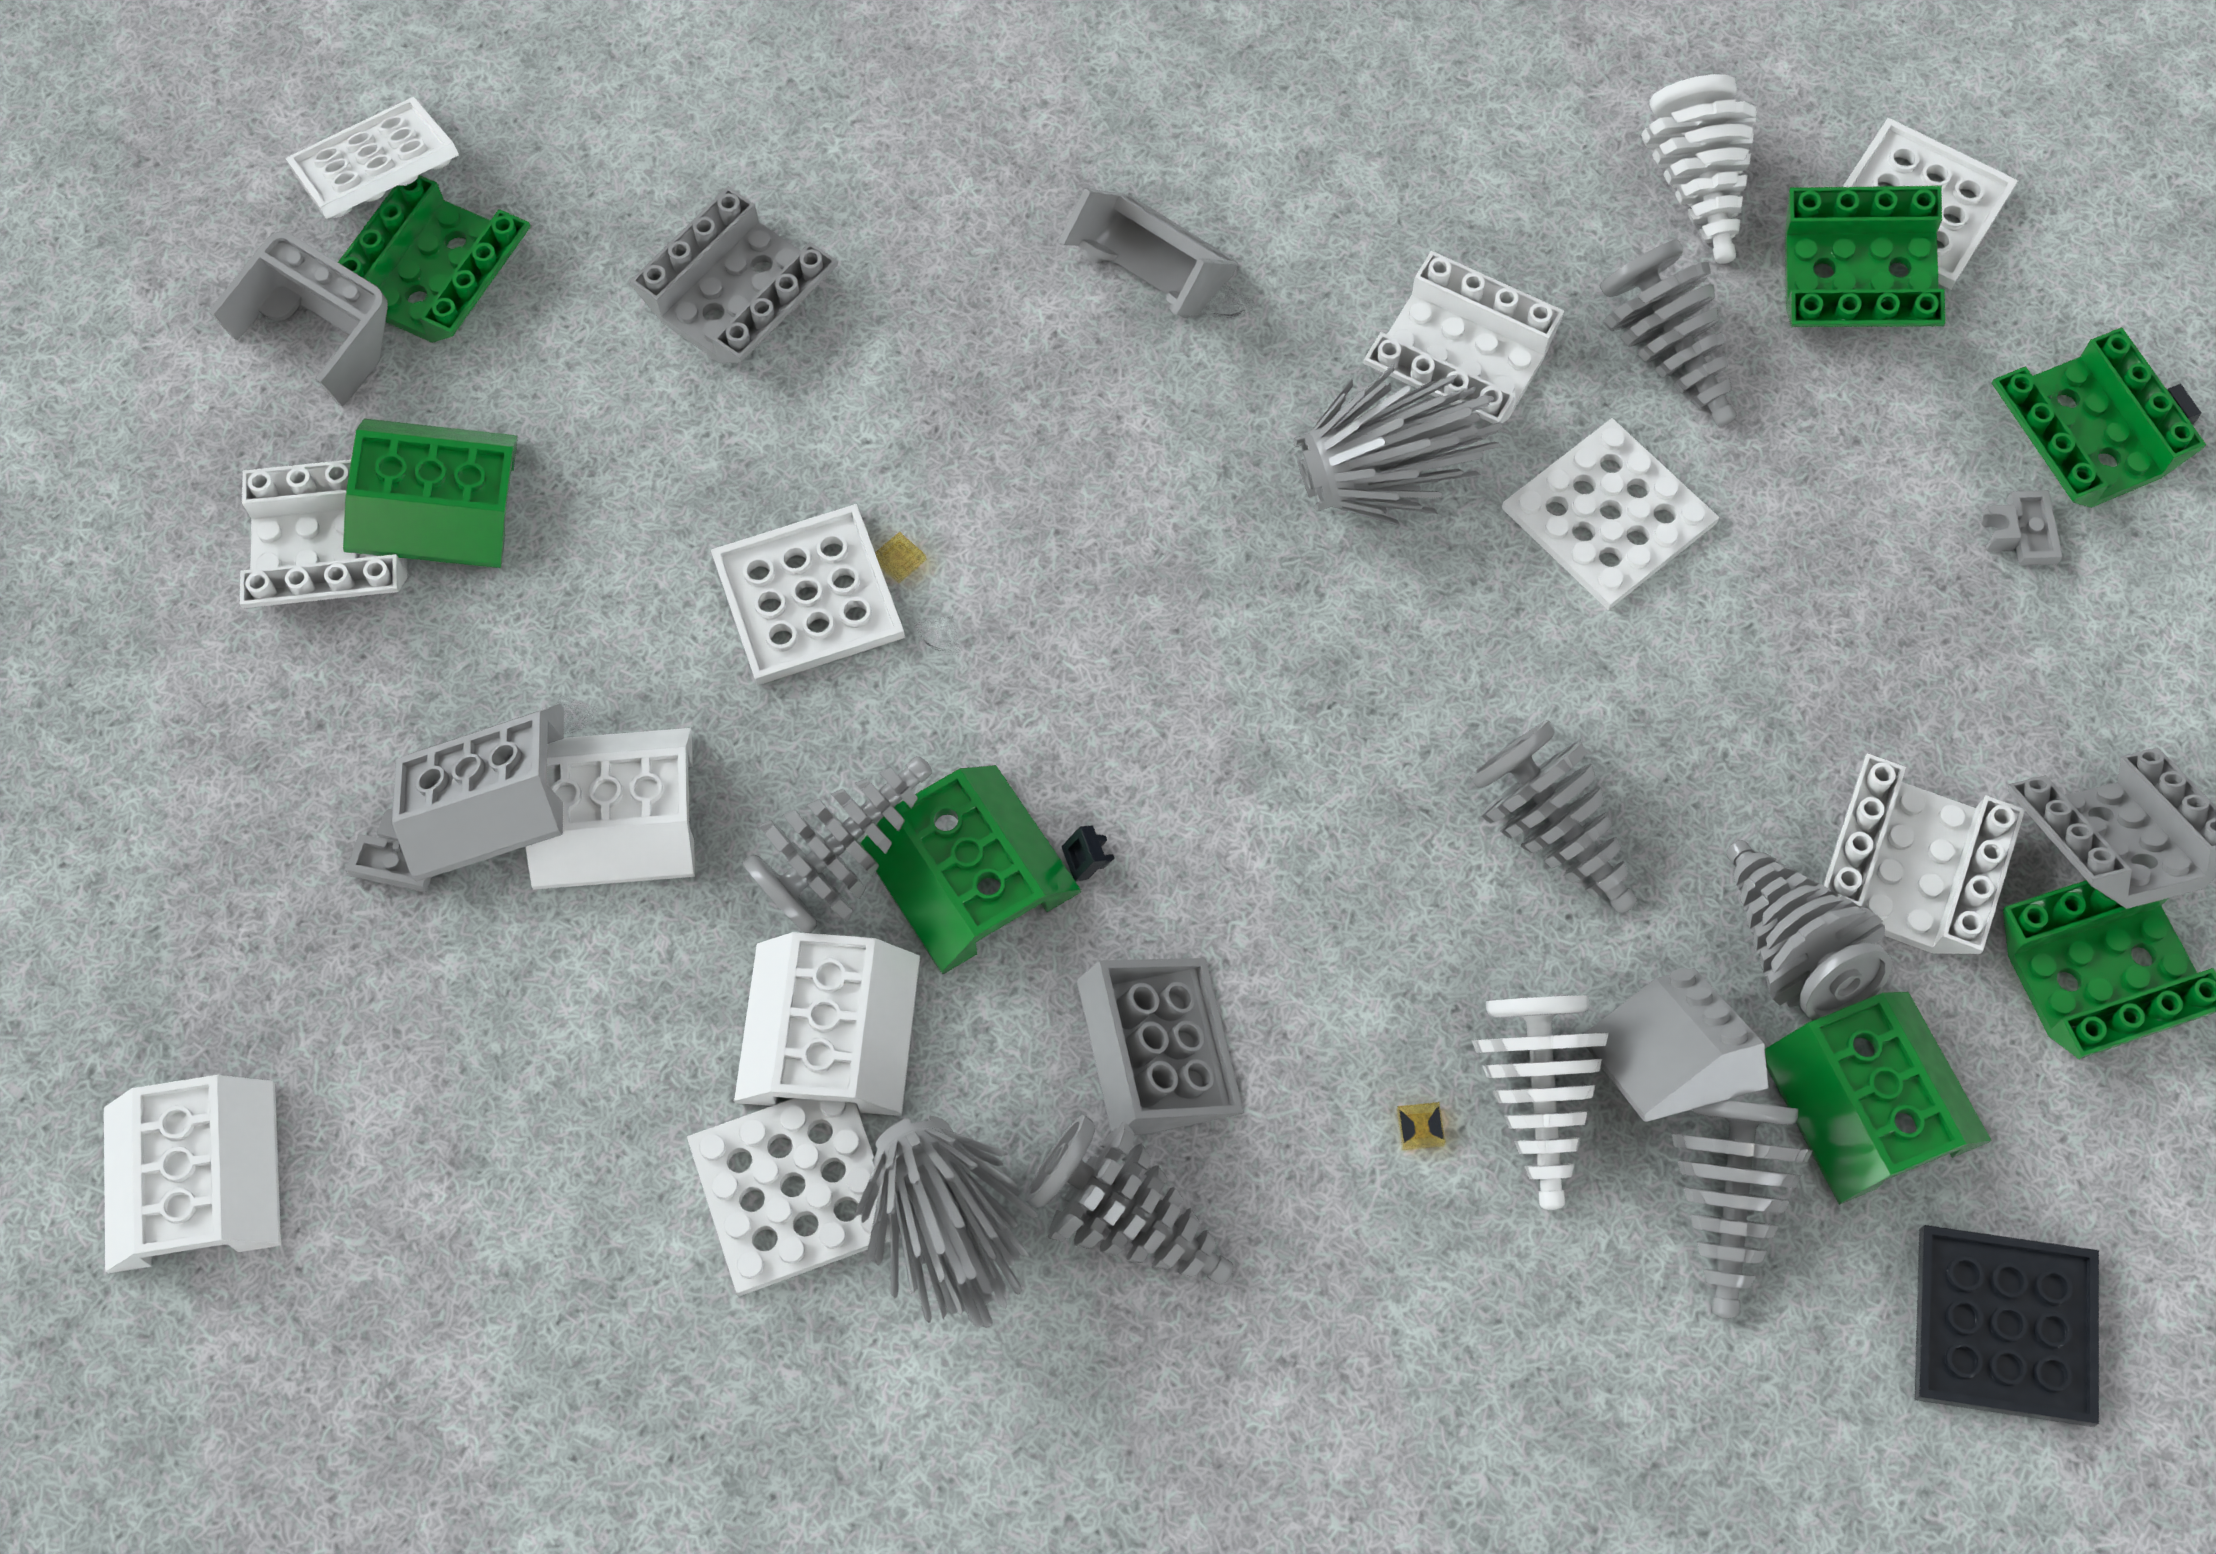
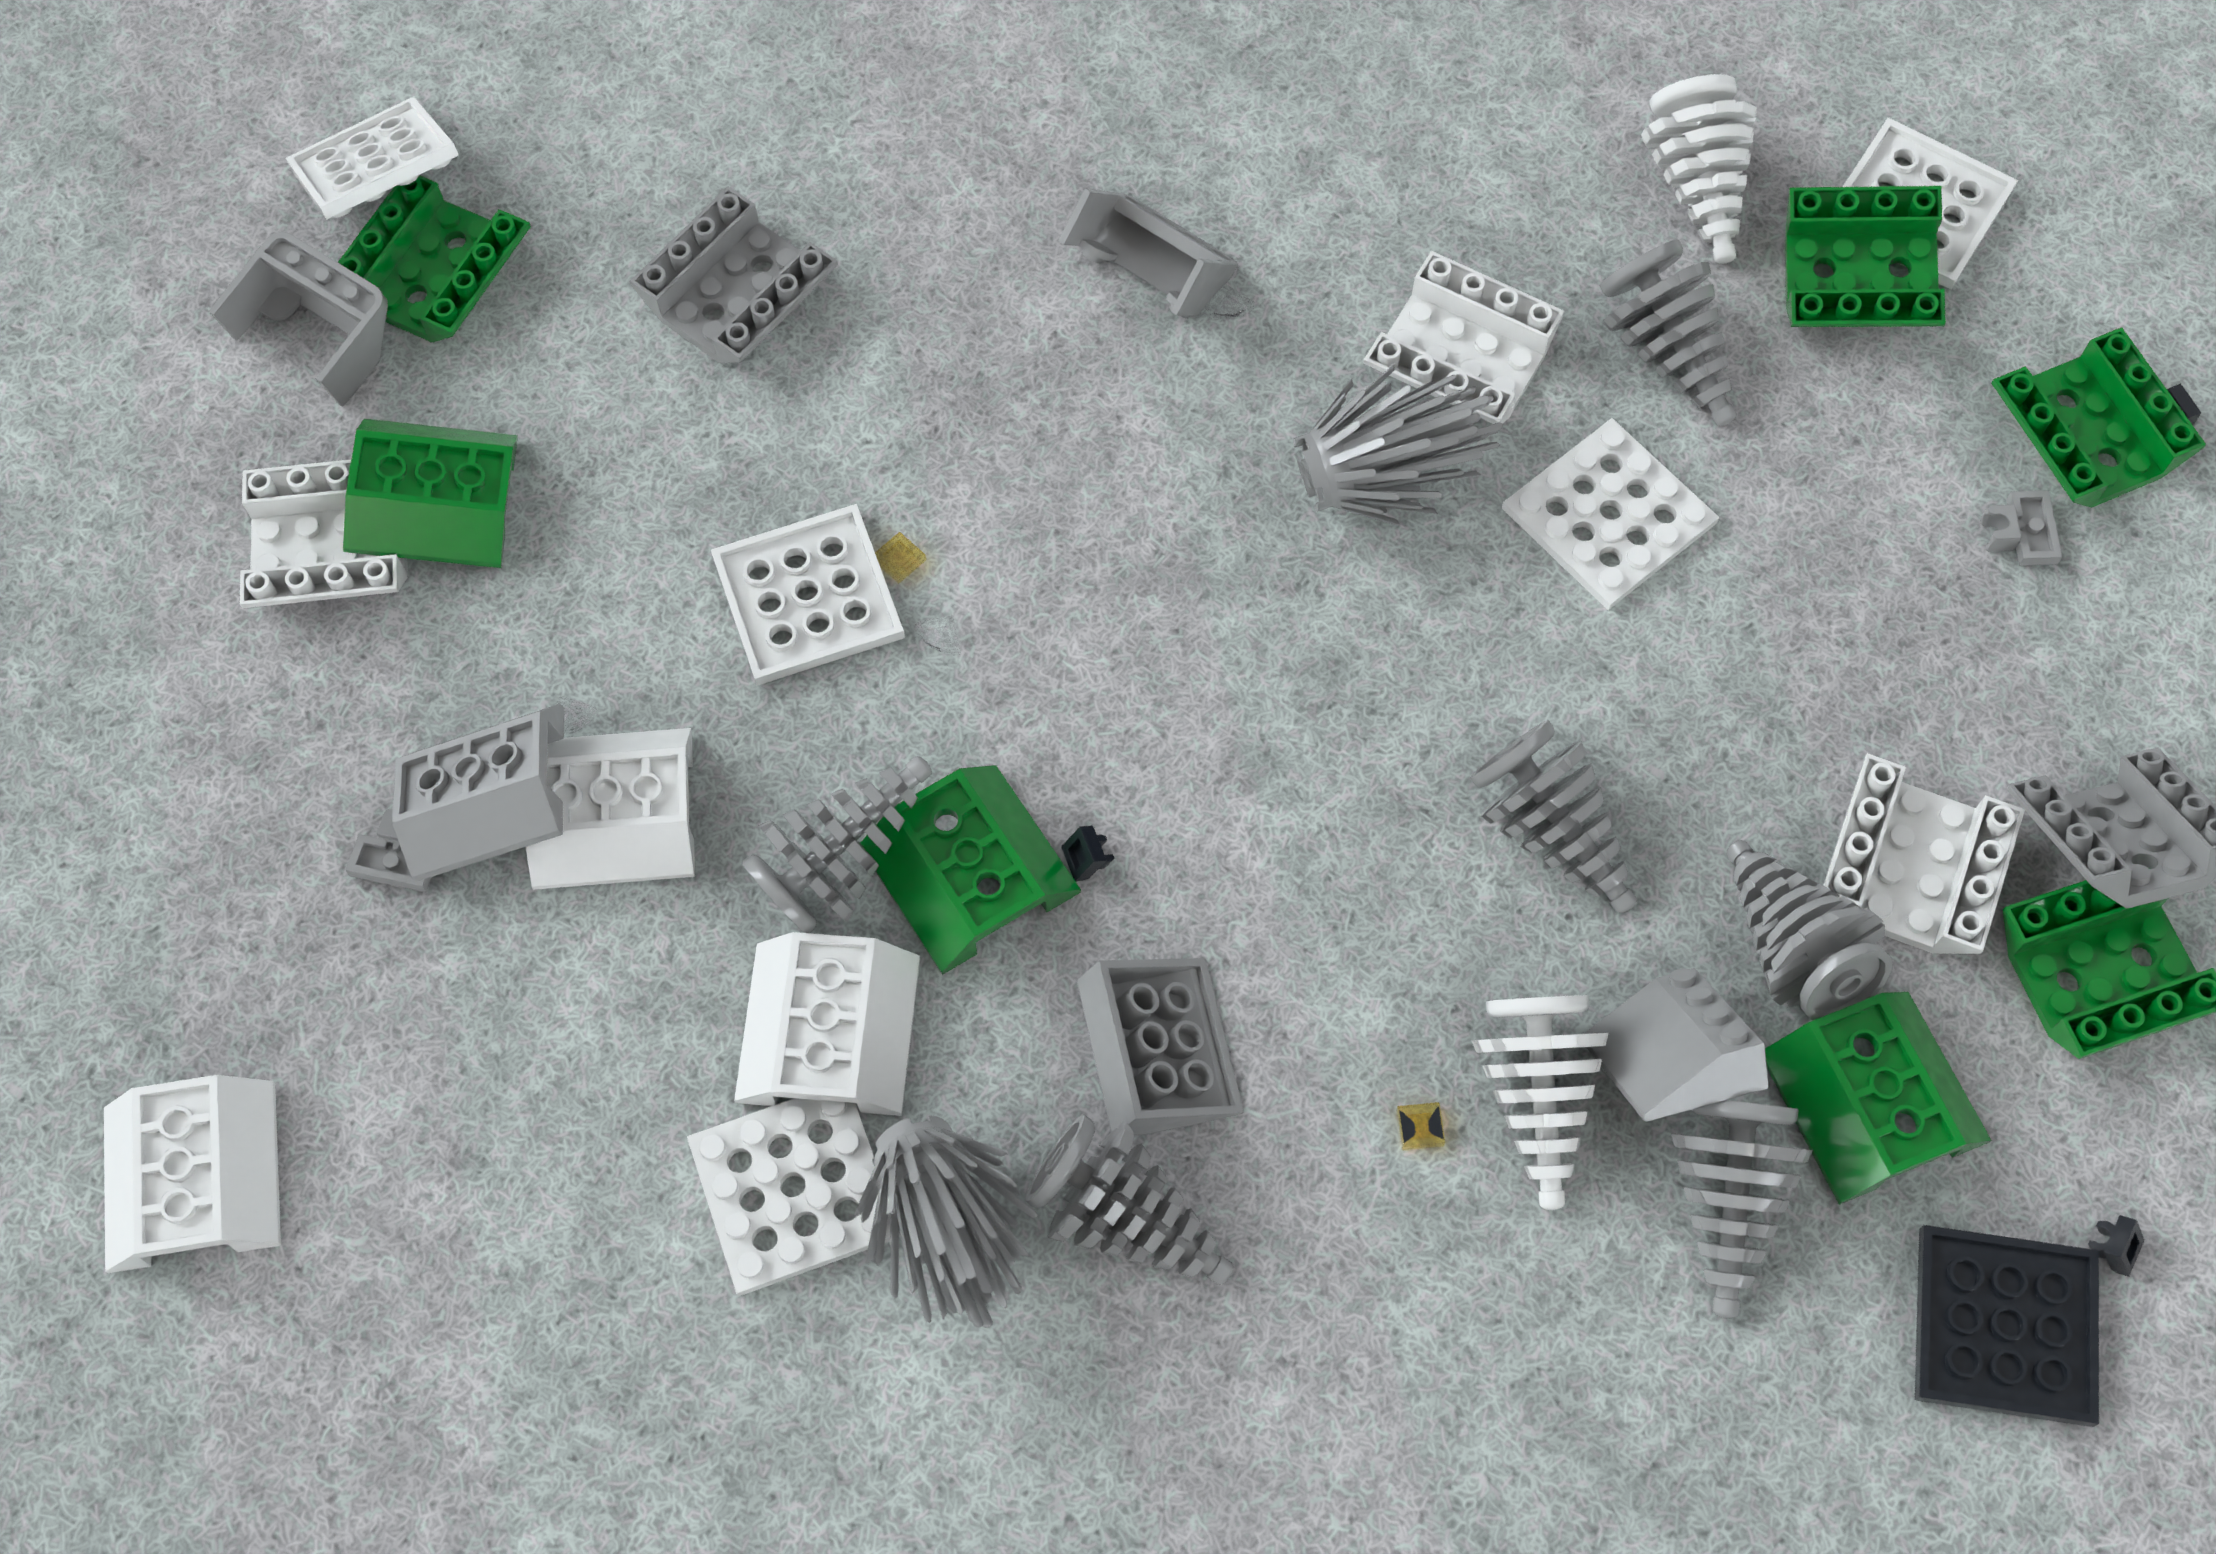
none -> black tile [2088,1215,2145,1277]

